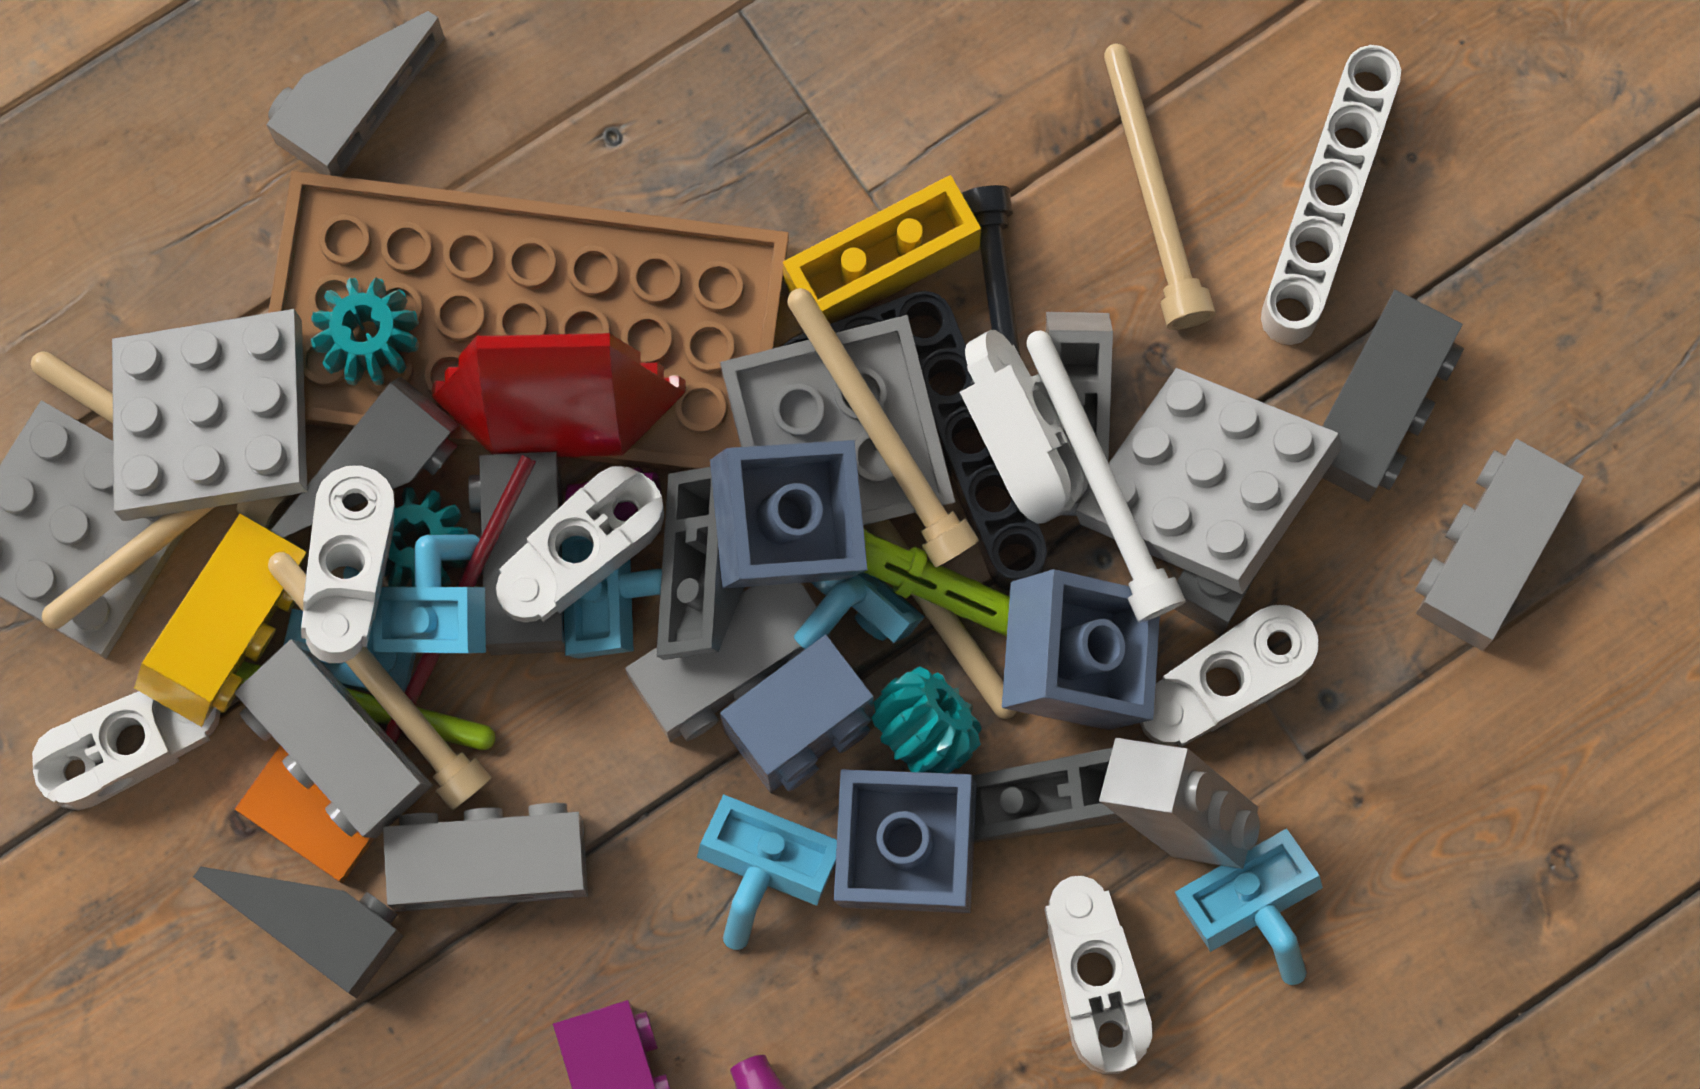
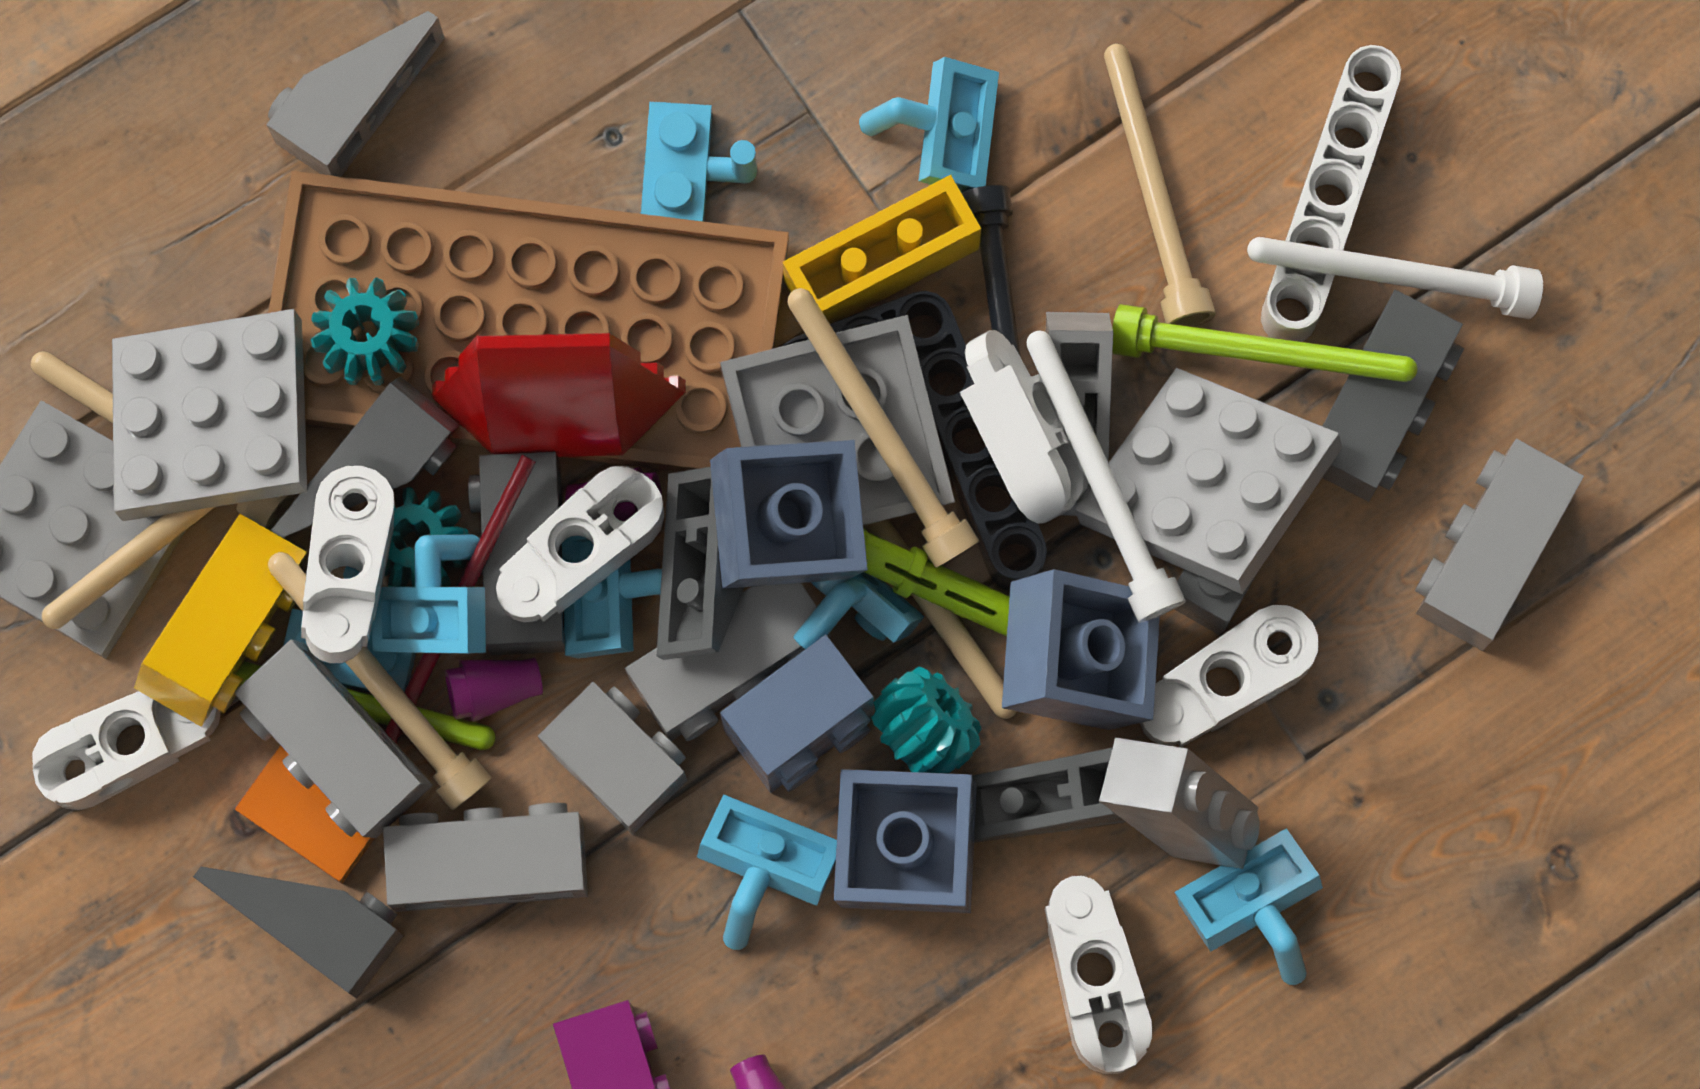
none -> magenta cone [445,657,543,723]
none -> light grey brick [538,682,687,835]
none -> medium azure plate [641,101,757,222]
none -> medium azure plate [859,57,999,193]
none -> lime piece [1112,304,1418,382]
none -> white piece [1247,237,1543,319]

